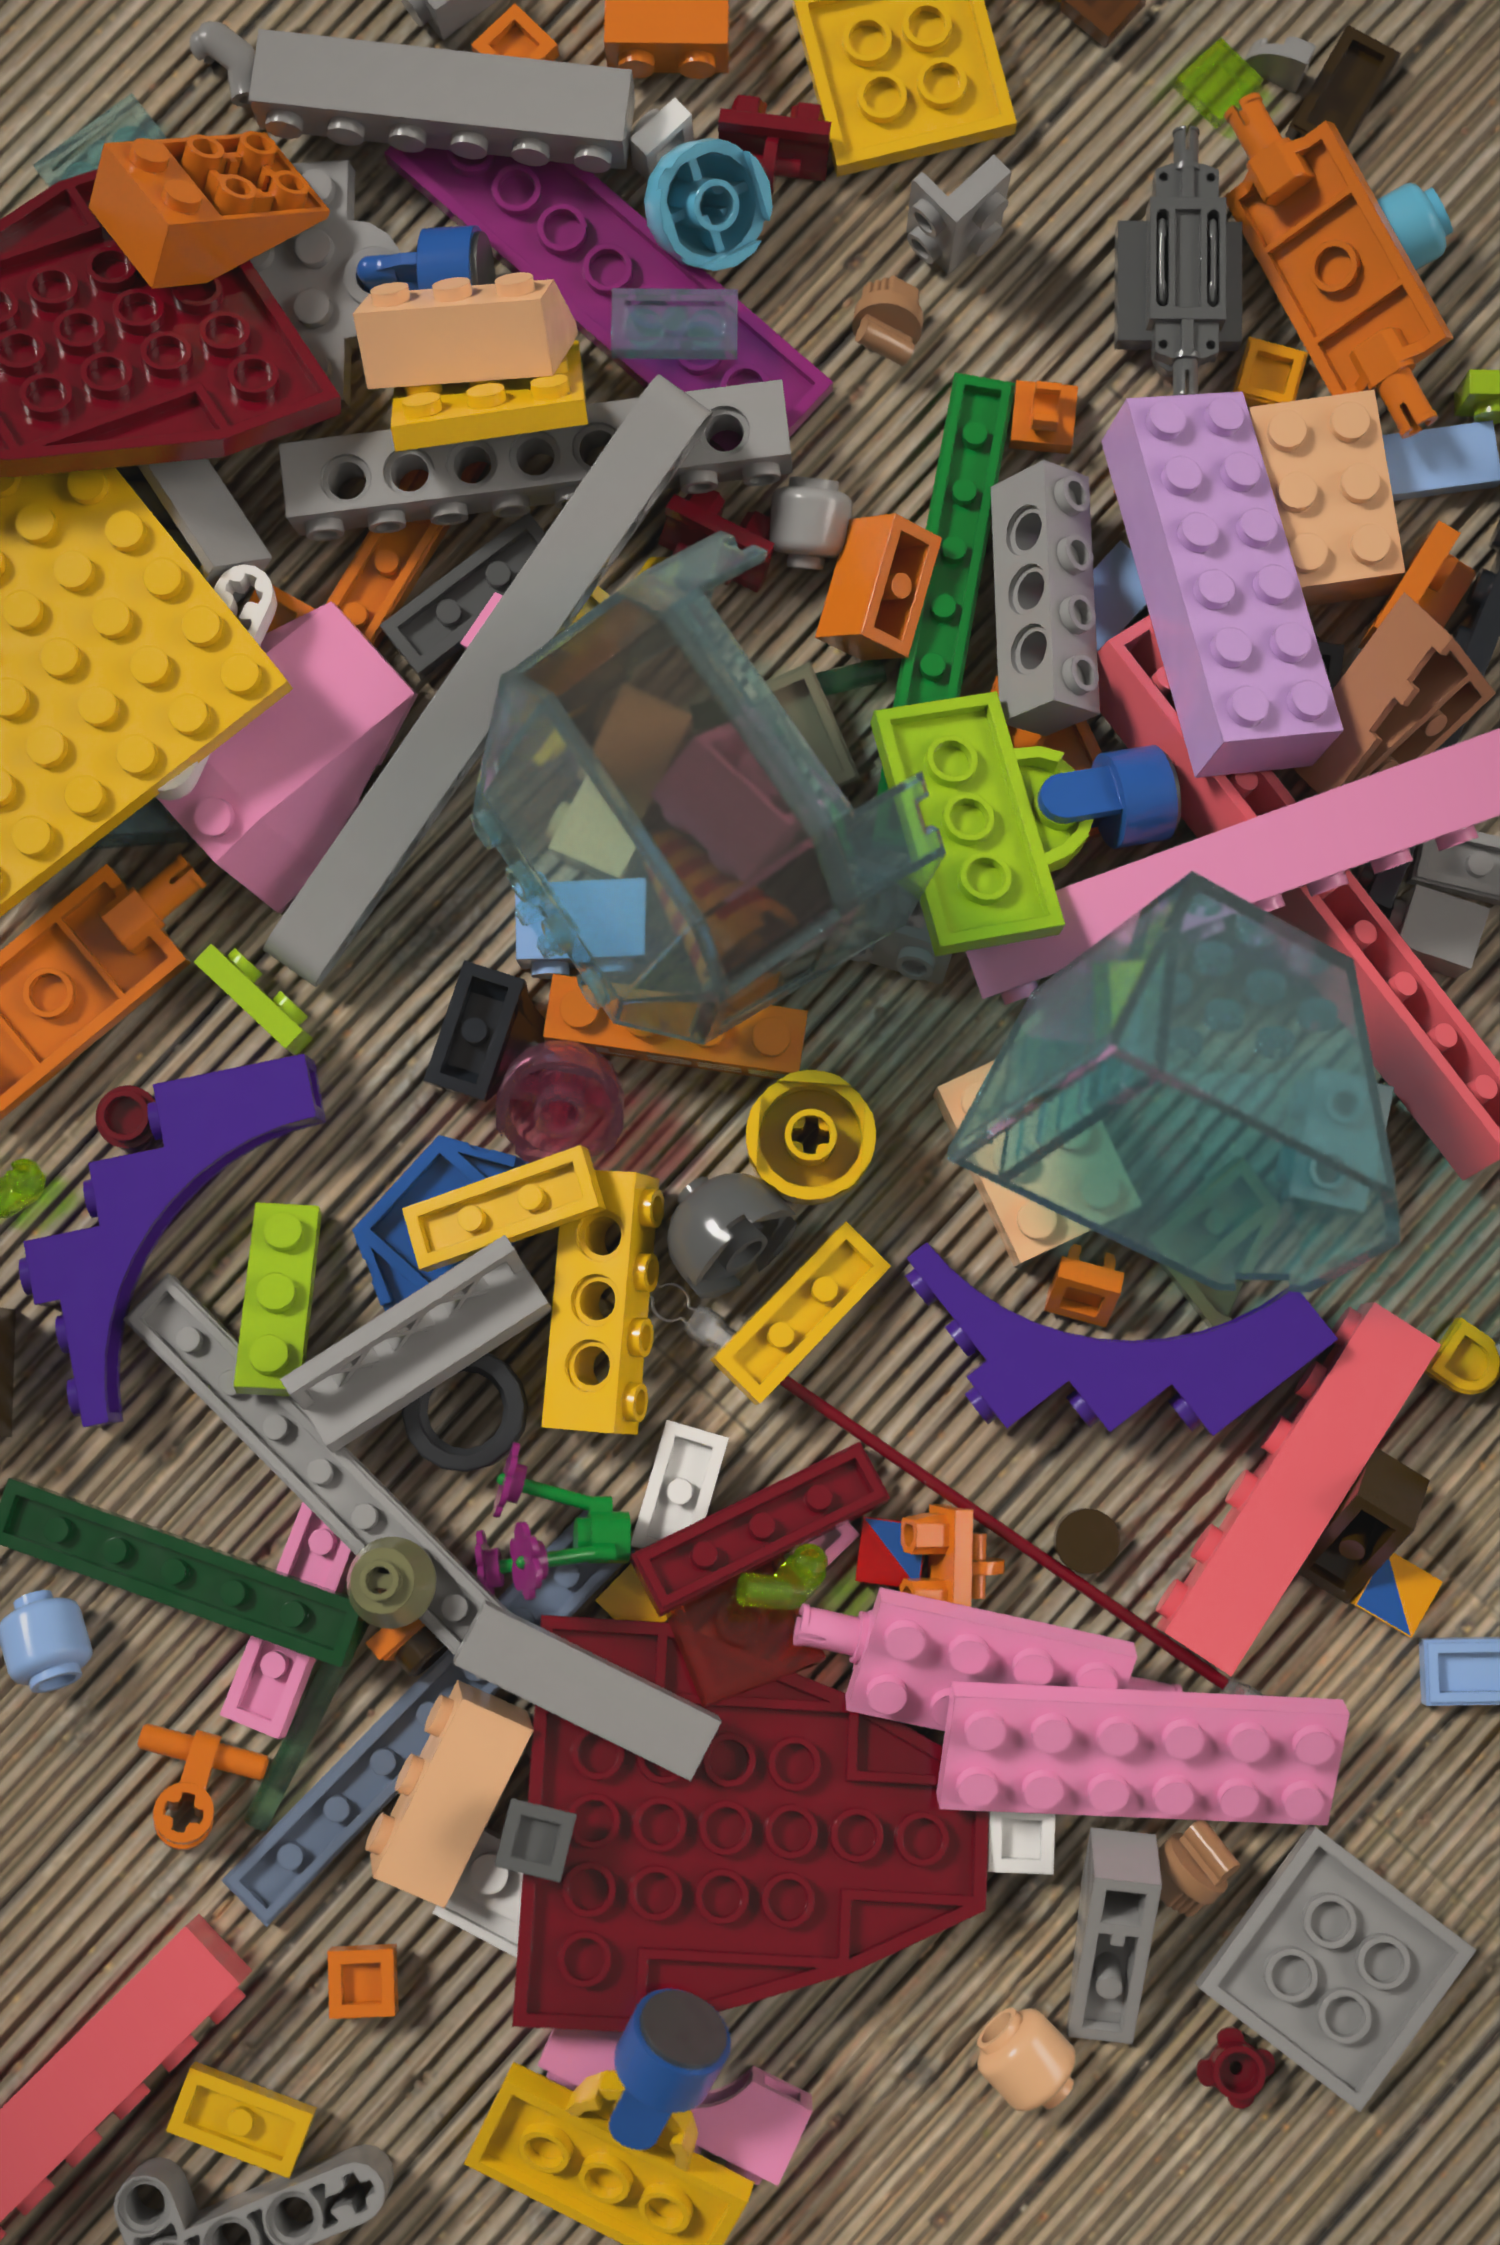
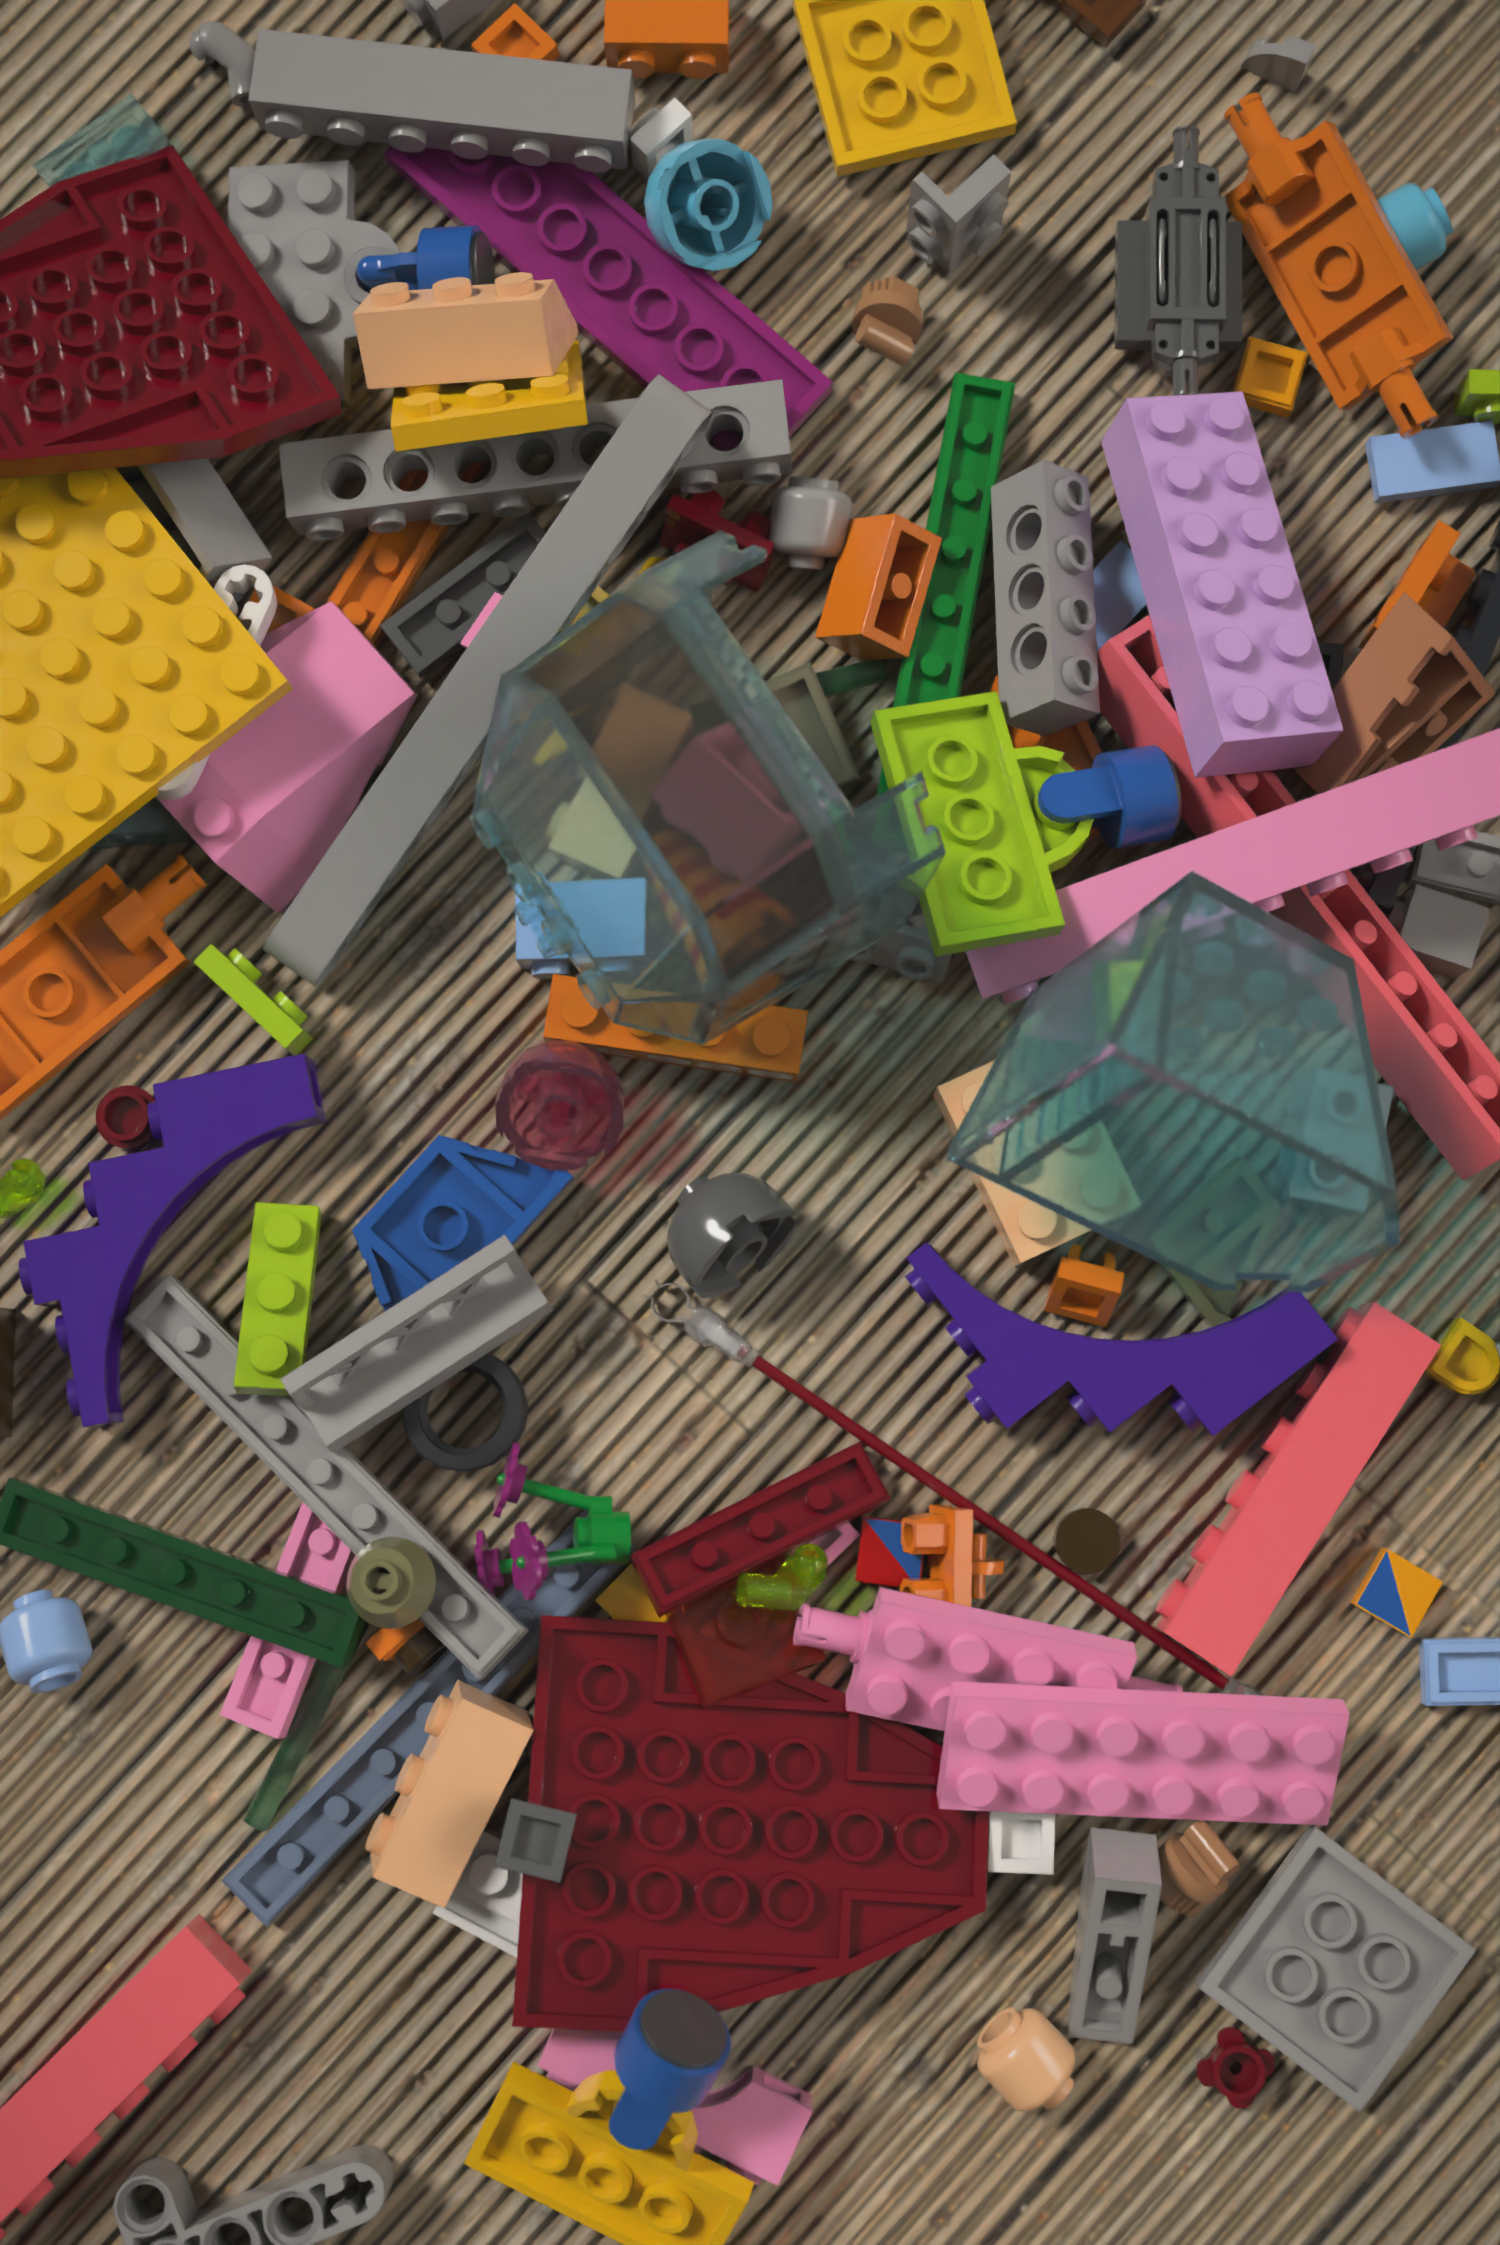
orange slope [88,131,330,289] -> none
orange piece [137,1723,270,1850] -> none
yellow plate [166,2061,317,2179] -> none
orange plate [327,1944,399,2019] -> none
yellow plate [402,1145,606,1272] -> none
black slope [423,960,546,1102] -> none
light grey tile [453,1599,722,1781] -> none
yellow brick [541,1170,664,1435] -> none
clear light blue plate [611,288,738,359] -> none
white plate [631,1420,729,1549] -> none
yellow plate [710,1221,891,1405] -> none
dark red hips [718,94,831,195] -> none
yellow brick [746,1070,876,1205] -> none
orange tile [1009,380,1078,454] -> none
clear neon green tile [1174,37,1264,130] -> none
light nougat brick [1248,390,1406,606] -> none
dark brown tile [1285,25,1401,148] -> none
dark brown slope [1297,1447,1430,1604] -> none

